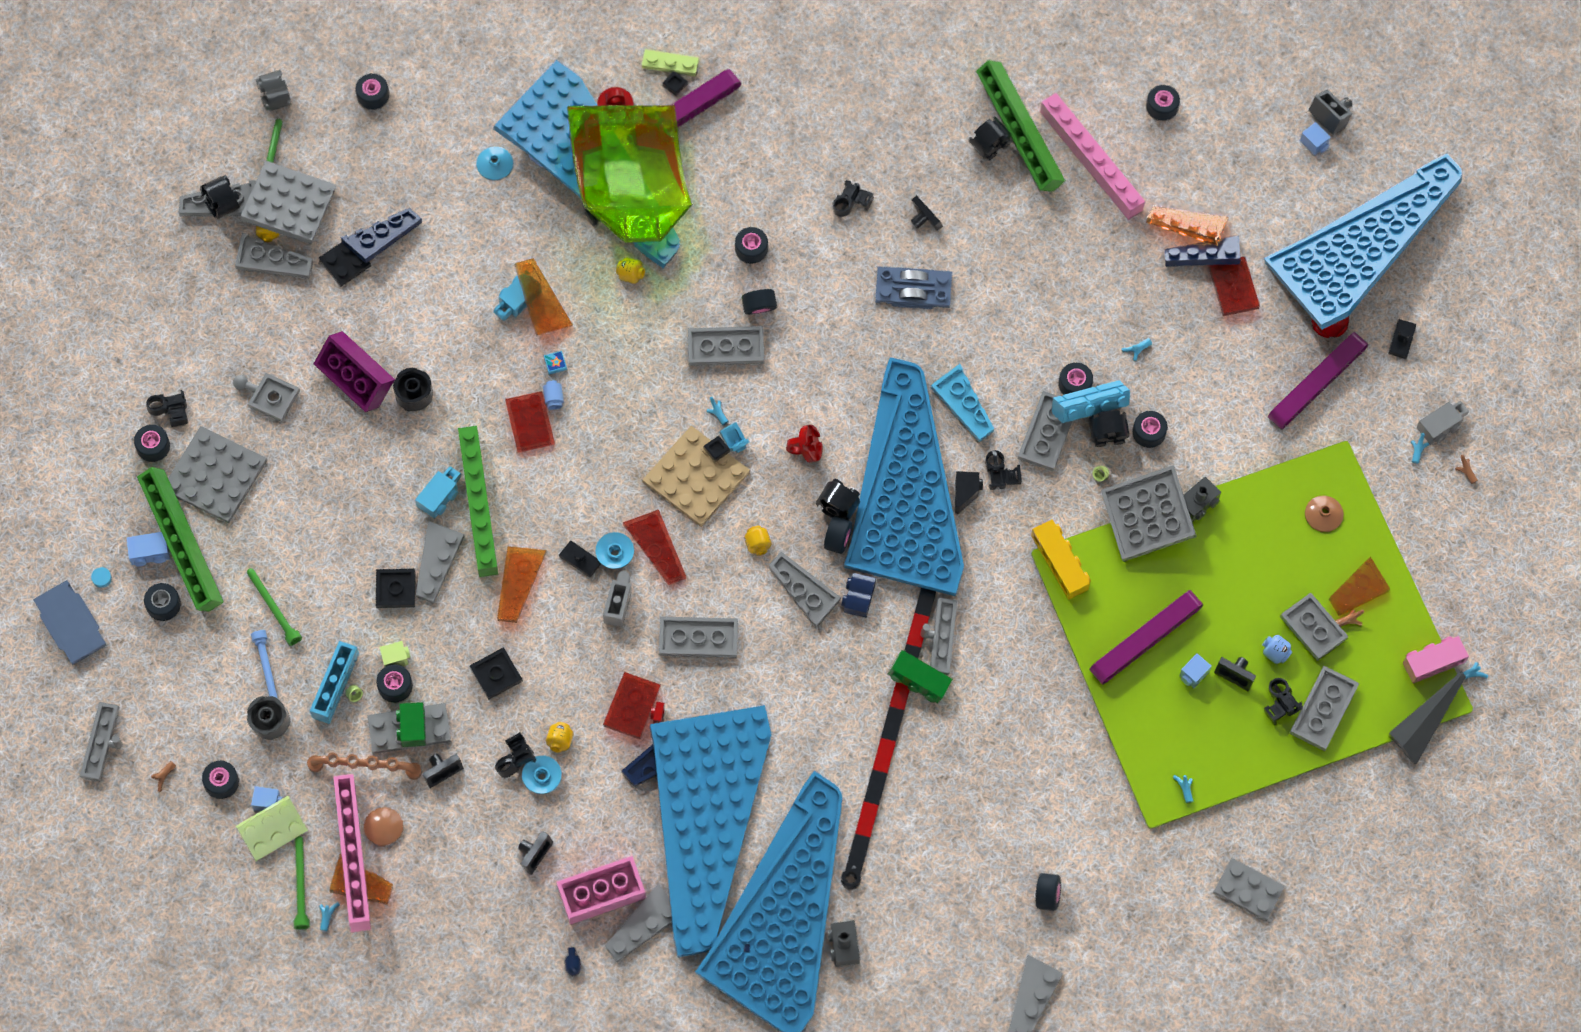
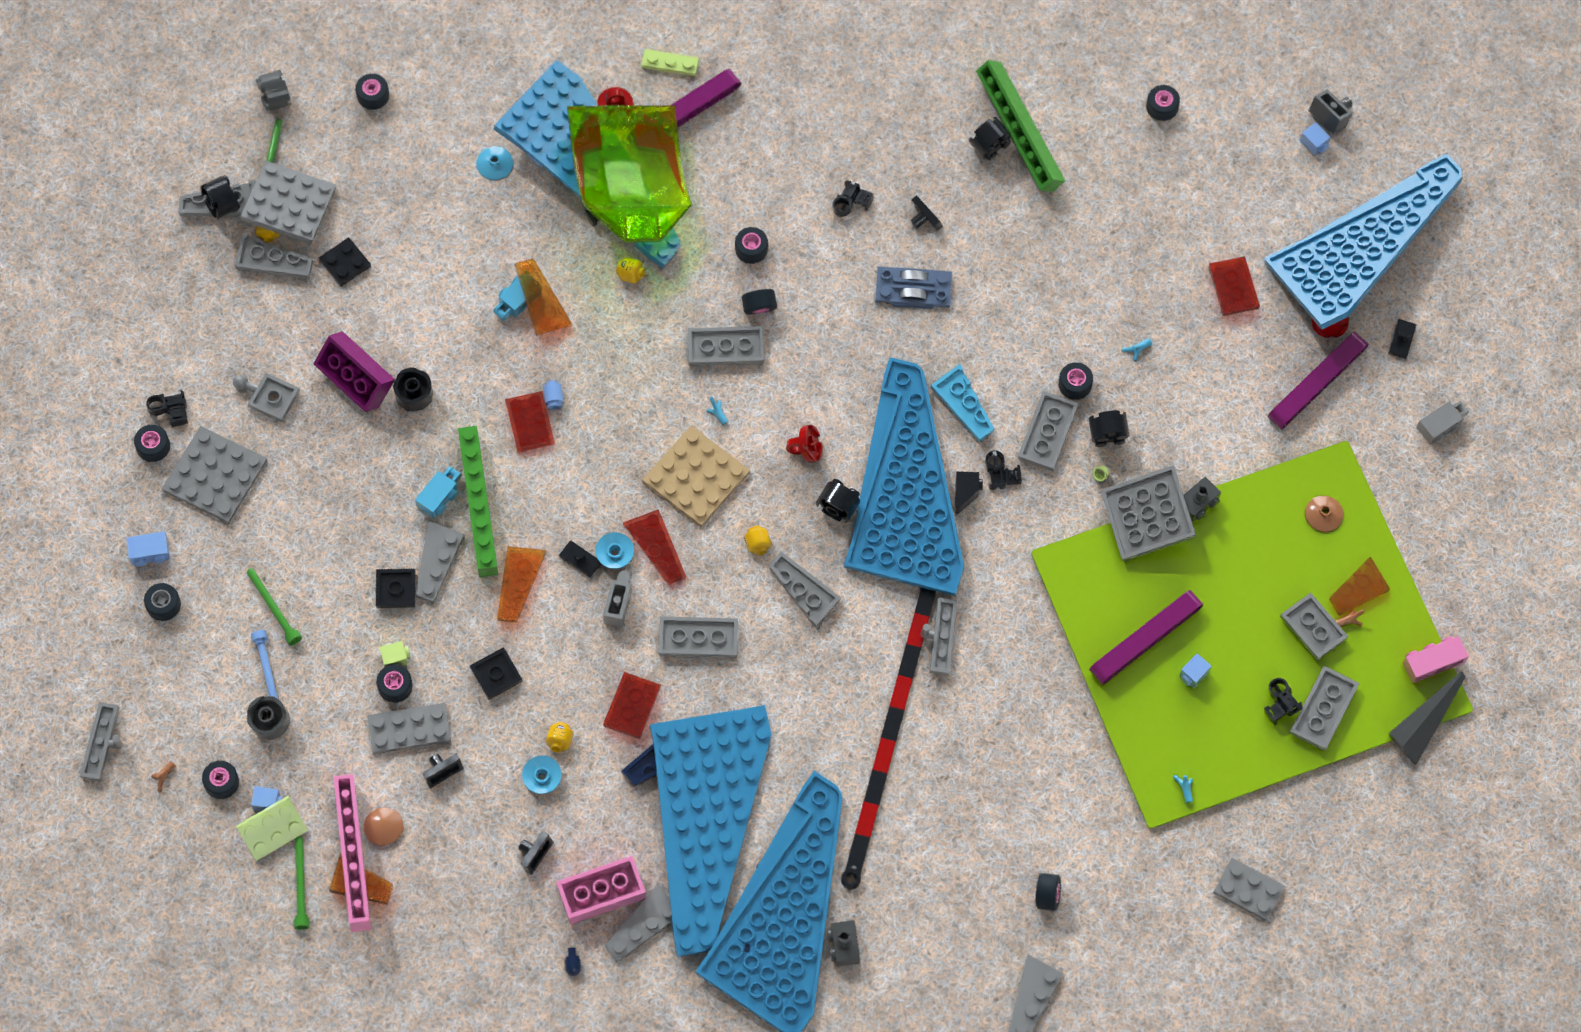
sand blue piece [33,580,107,665] -> none
medium azure tile [91,567,112,588] -> none
bright green brick [137,467,224,612] -> none
nougat bar [307,753,422,780] -> none
medium azure brick [310,641,359,724] -> none
medium azure bar [319,902,339,931] -> none
wing [341,208,422,263] -> none
yellowish green hinge [345,685,363,702] -> none
green brick [396,702,426,747] -> none
black piece [495,732,536,778] -> none
tile [544,351,567,375] -> none
red plate [650,702,665,724] -> none
black tile [662,71,688,96] -> none
black tile [703,436,730,462] -> none
medium azure bracket [719,422,749,453] -> none
black wheel [824,516,852,554] -> none
dark blue brick [841,573,876,618] -> none
green brick [887,650,953,704] -> none
yellow brick [1031,519,1091,600] -> none
bright pink brick [1040,93,1145,220] -> none
medium azure brick [1052,380,1130,423] -> none
black wheel [1132,411,1168,448] -> none
clear orange wing [1146,206,1229,245] -> none
dark blue wing [1165,235,1240,267] -> none
tile [1214,657,1256,691] -> none
light blue head [1262,635,1292,664] -> none
medium azure bar [1411,433,1429,464] -> none
nougat bar [1455,455,1478,484] -> none
medium azure bar [1458,662,1488,679] -> none

